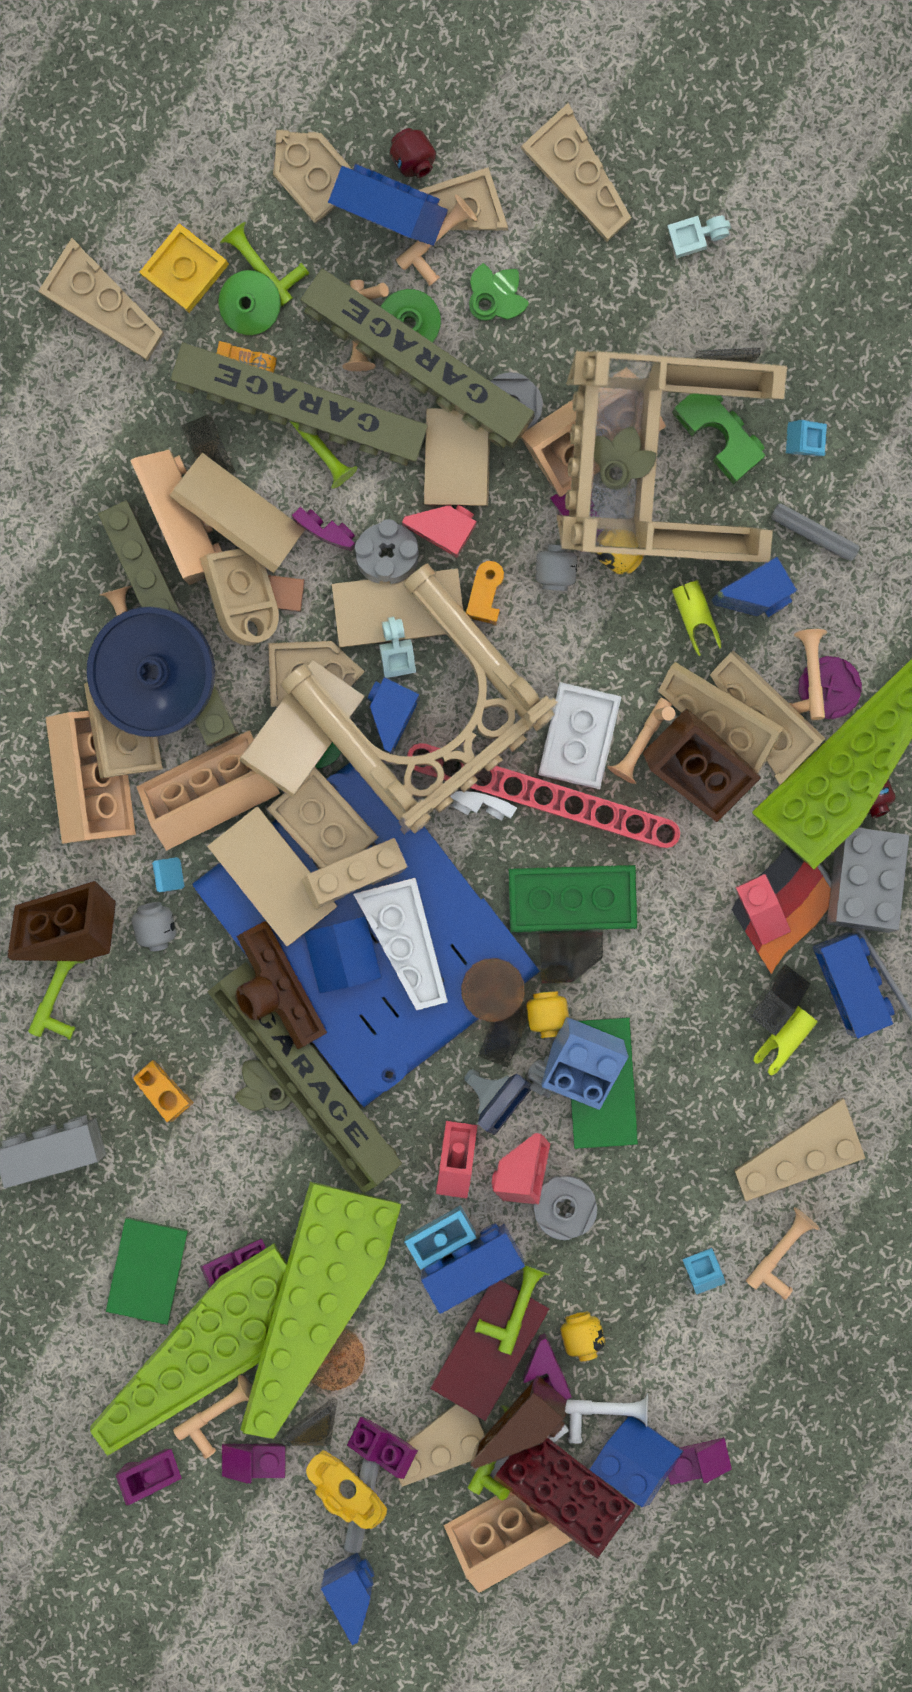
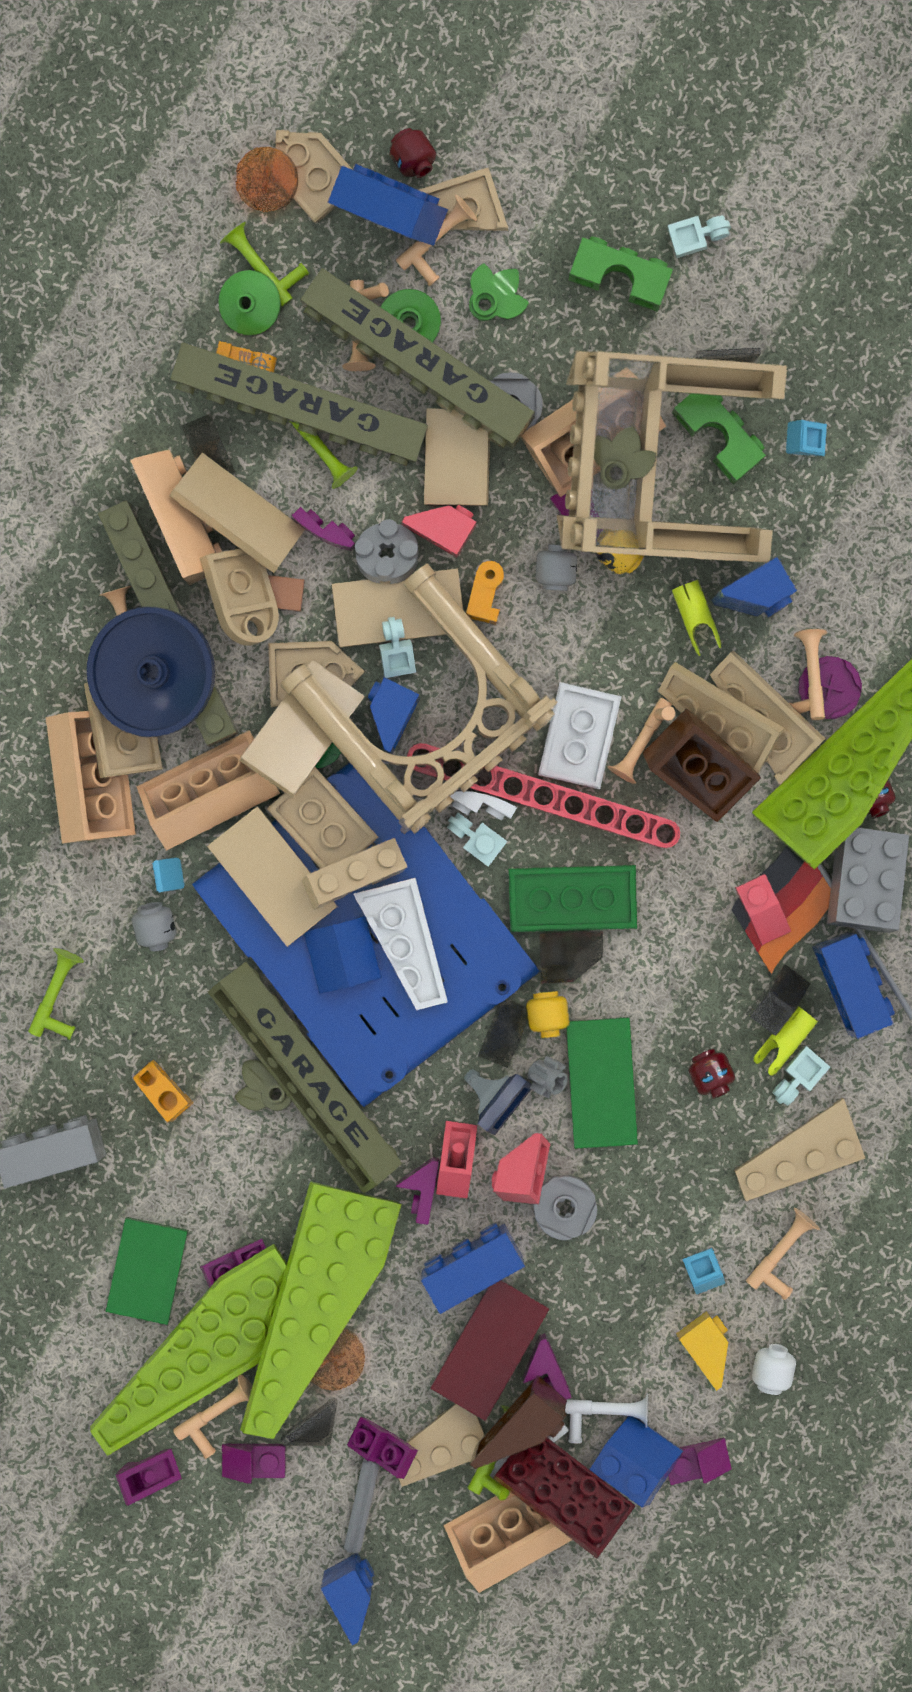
reddish brown slope [7,881,116,961] -> none
tan wing [38,238,164,361] -> none
yellow plate [139,223,229,313] -> none
reddish brown plate [235,921,327,1049] -> none
yellow piece [306,1450,387,1529] -> none
medium azure brick [405,1205,476,1270] -> none
clear orange tile [461,958,525,1022] -> none
lime piece [474,1265,550,1355] -> none
tan wing [521,103,631,242] -> none
medium blue slope [542,1017,628,1110] -> none
yellow head [560,1312,605,1362] -> none
light grey axle [771,504,860,561] -> none
none -> clear orange tile [235,147,299,212]
none -> magenta slope [396,1157,439,1225]
none -> light aqua plate [446,813,507,867]
none -> bright green arch [568,237,673,312]
none -> yellow slope [676,1311,729,1391]
none -> dark red head [688,1049,736,1099]
none -> white head [752,1344,796,1395]
none -> light aqua plate [772,1046,830,1106]

